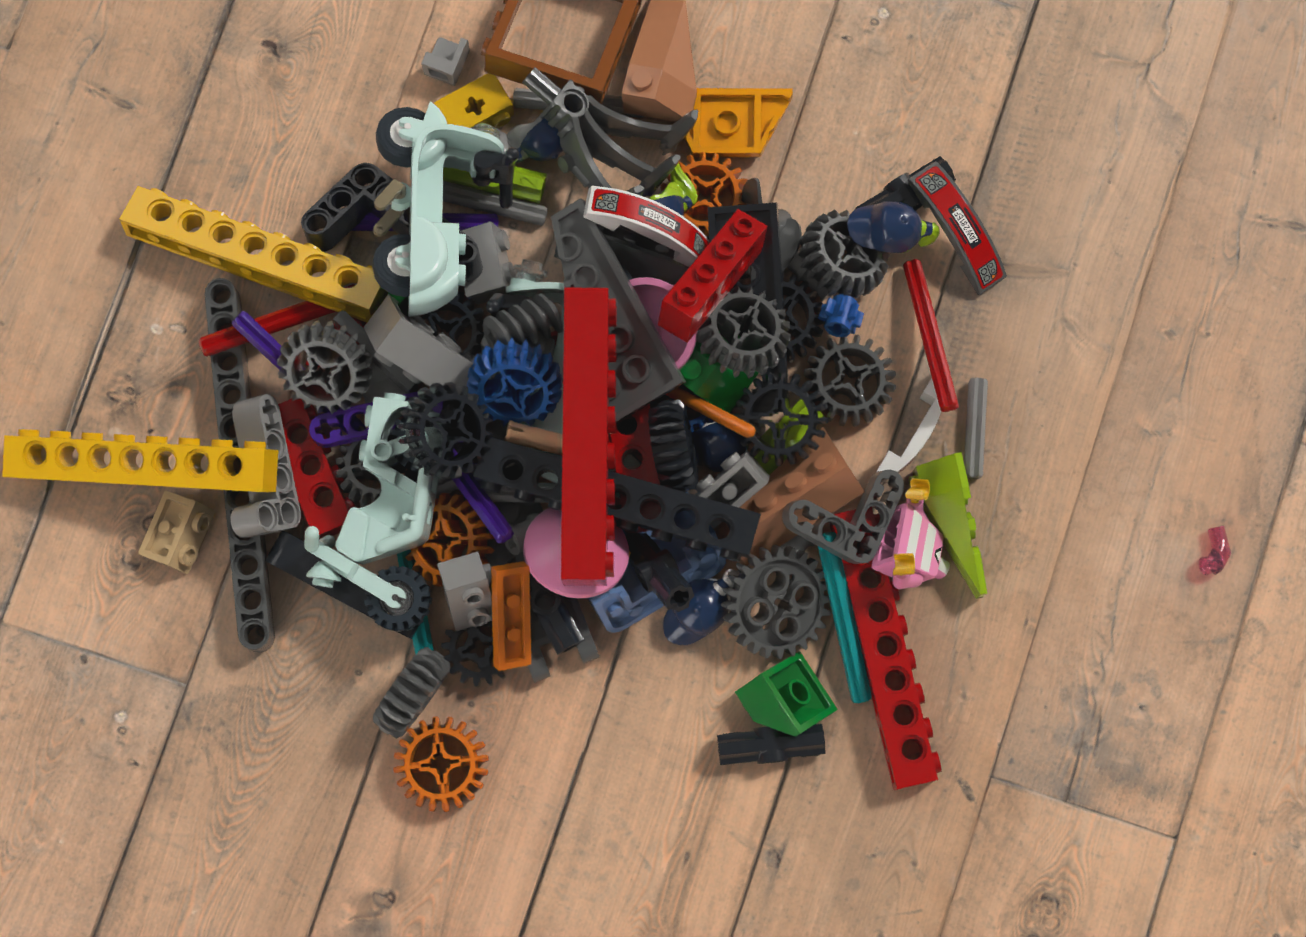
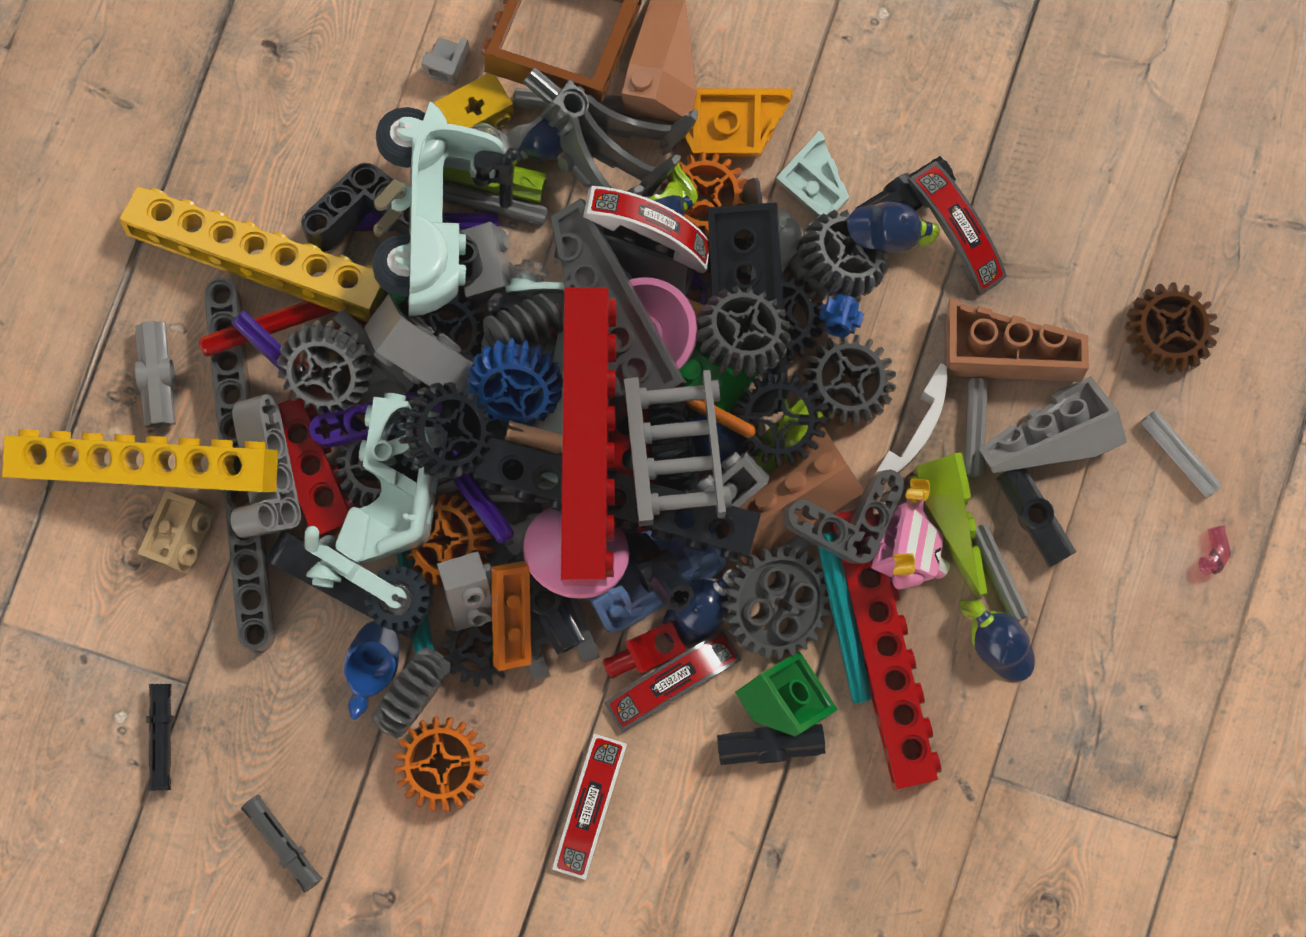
red brick [657,209,768,343] -> none
red axle [903,259,959,412] -> none
none -> light grey piece [135,321,176,428]
none -> black pin [146,684,174,791]
none -> dark grey pin [241,794,323,893]
none -> blue hair [343,621,400,720]
none -> slope [552,734,627,880]
none -> red bracket [603,621,686,679]
none -> slope [604,630,741,733]
none -> light grey fence [624,370,732,526]
none -> light aqua wing [775,131,849,217]
none -> nougat wedge [945,298,1089,382]
none -> dark blue hair [959,599,1035,681]
none -> light grey axle [972,524,1028,621]
none -> light grey wedge [979,376,1127,473]
none -> black piece [996,468,1077,568]
none -> reddish brown gear [1124,282,1219,375]
none -> light grey axle [1142,411,1221,497]

